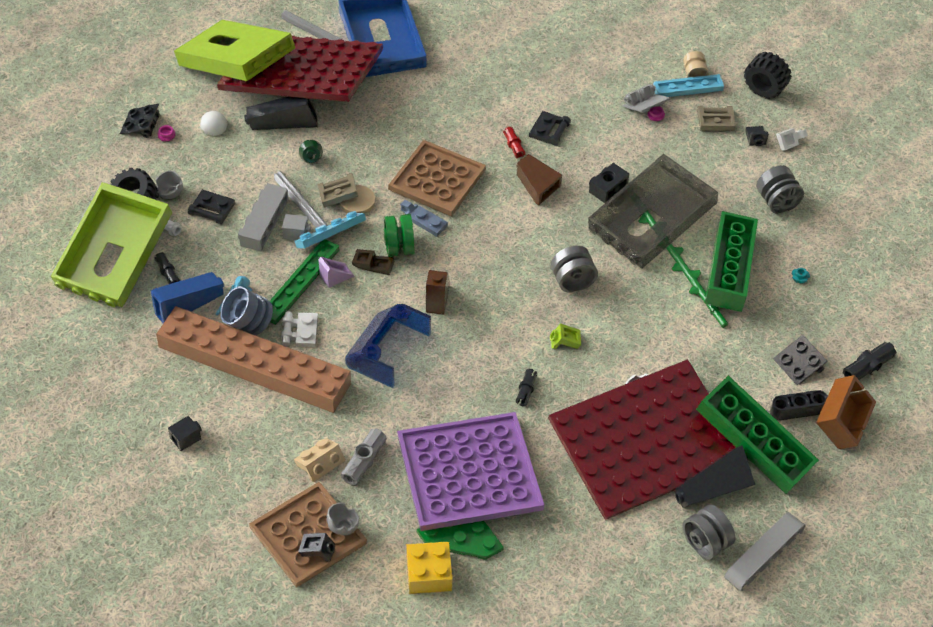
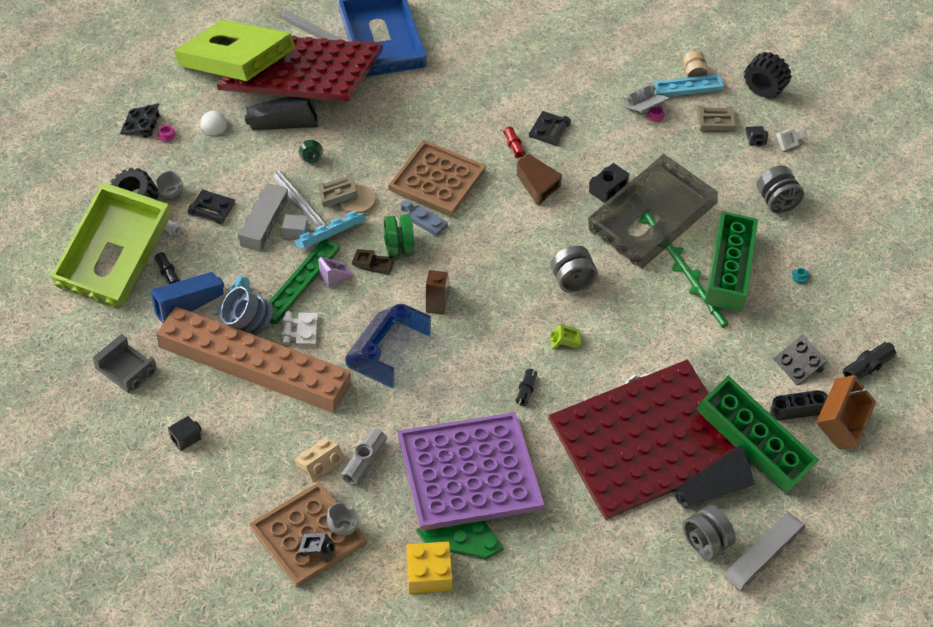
none -> dark grey panel [92,334,157,393]

